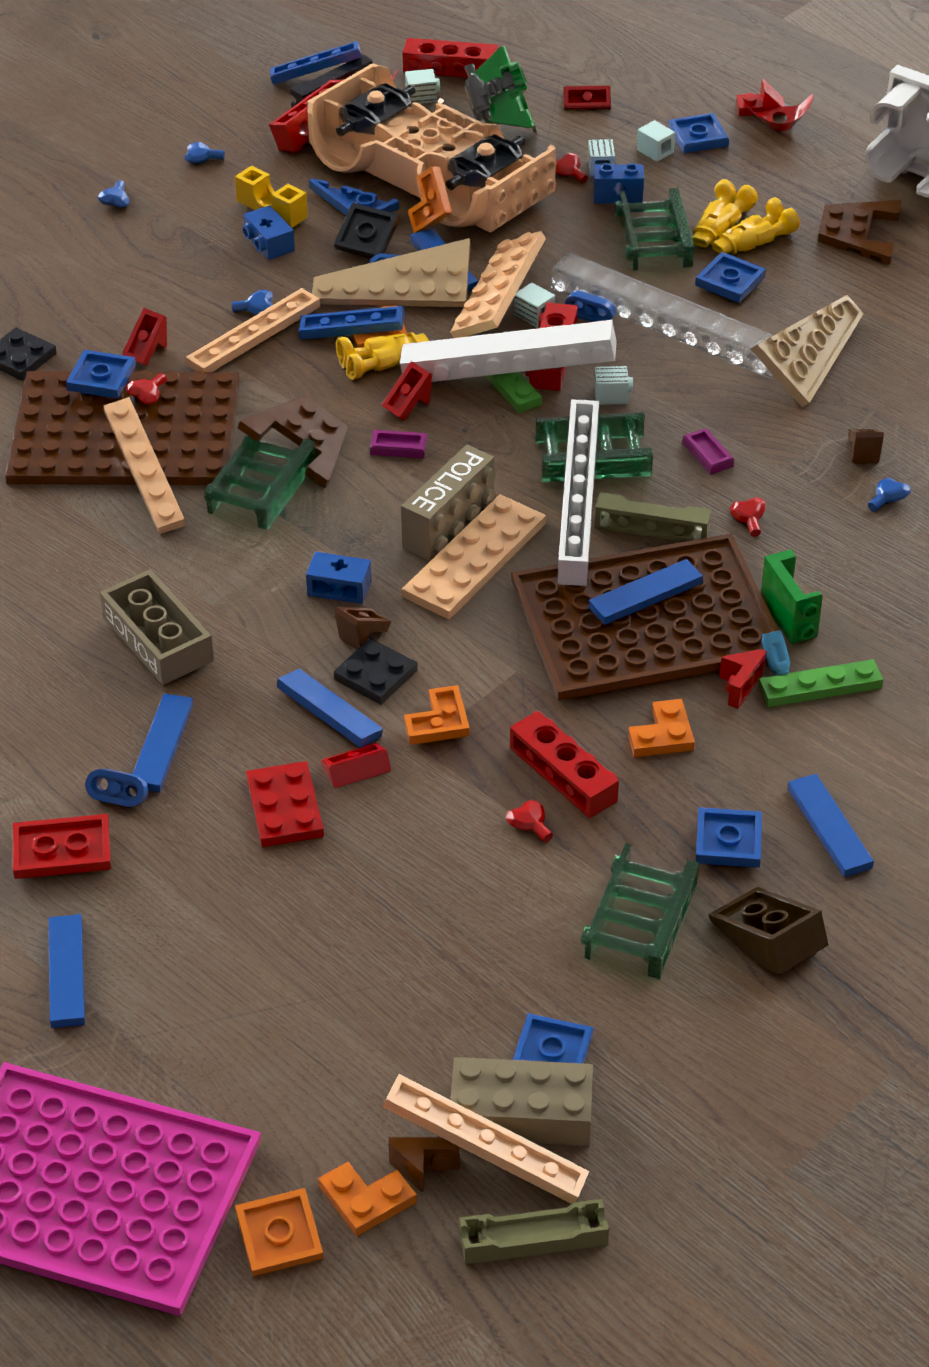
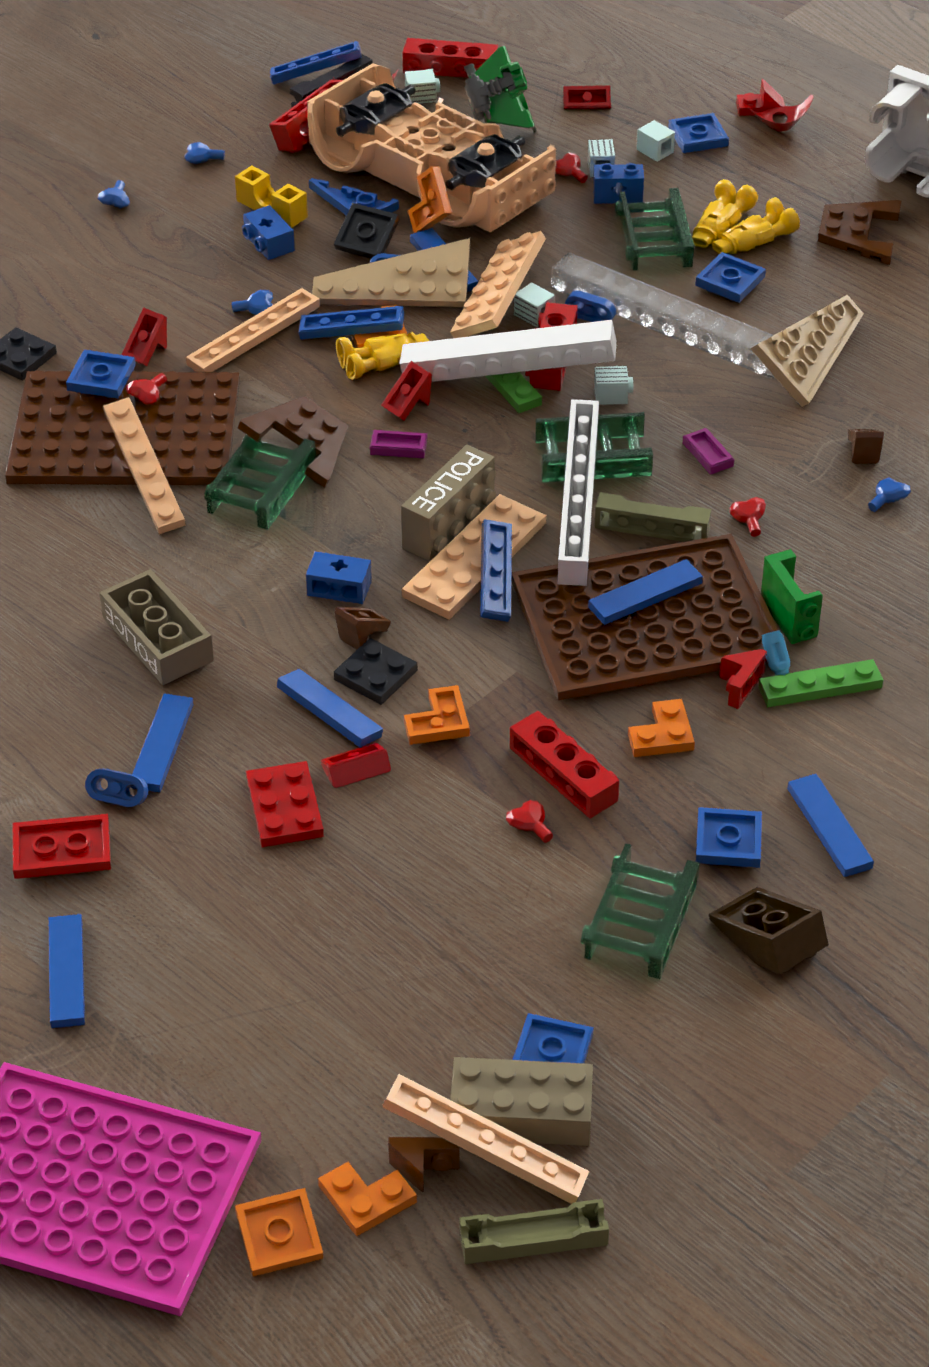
none -> tile [480,519,512,622]

